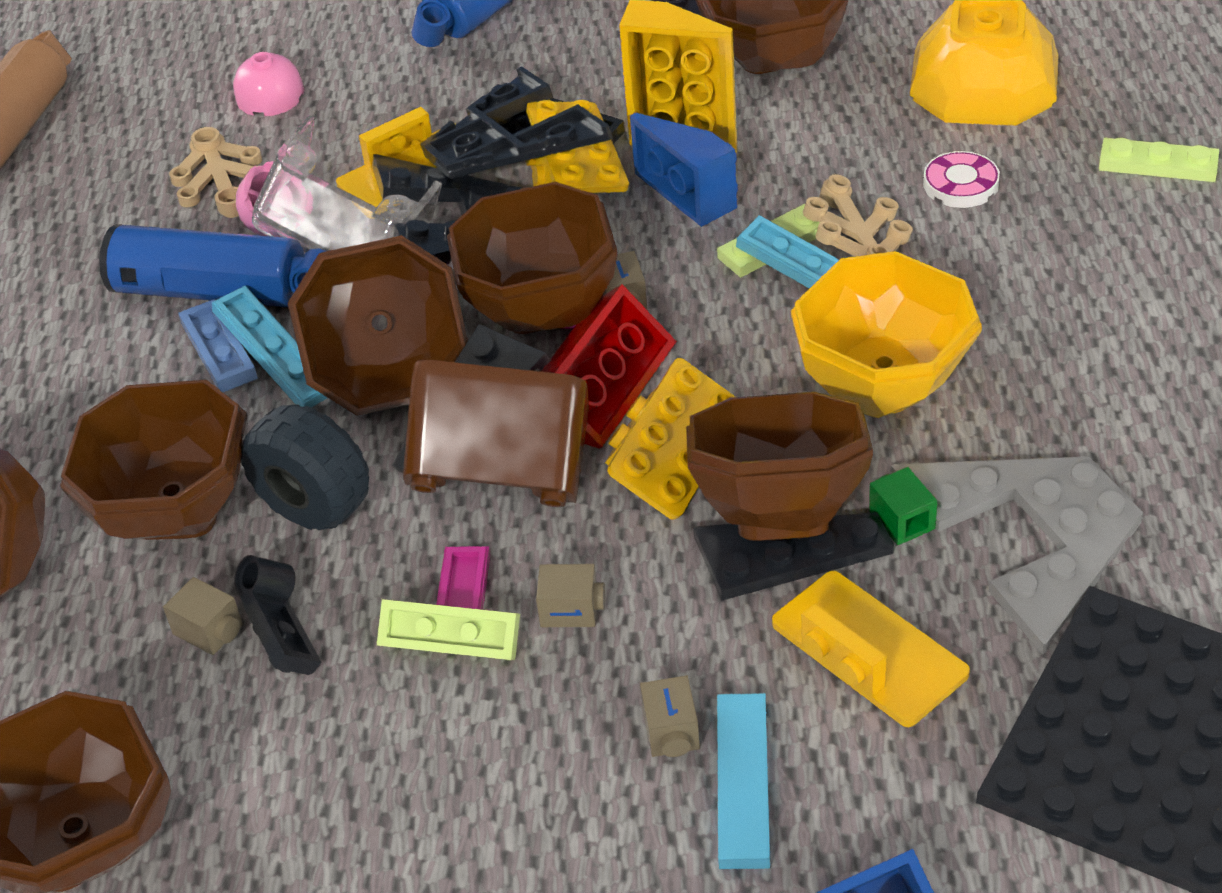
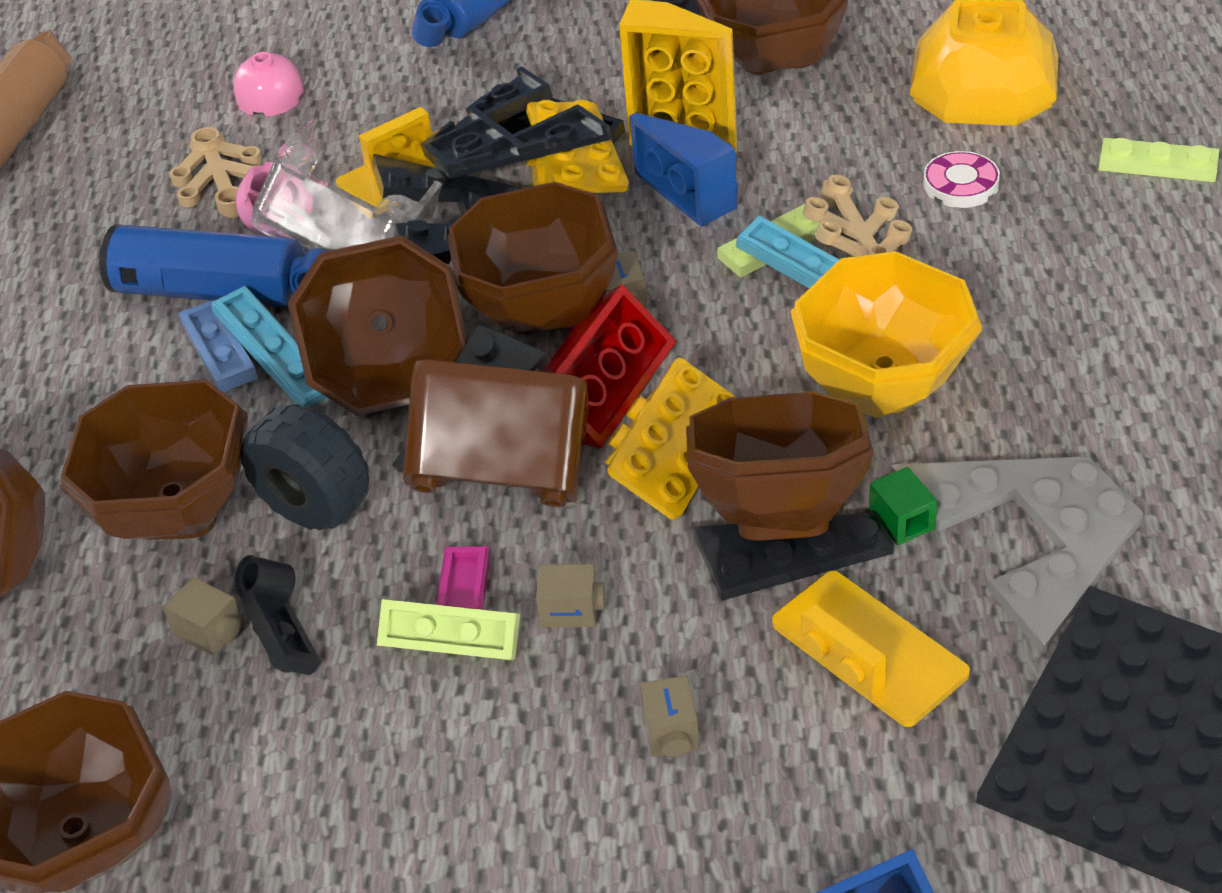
medium azure tile [717,693,770,869] -> none

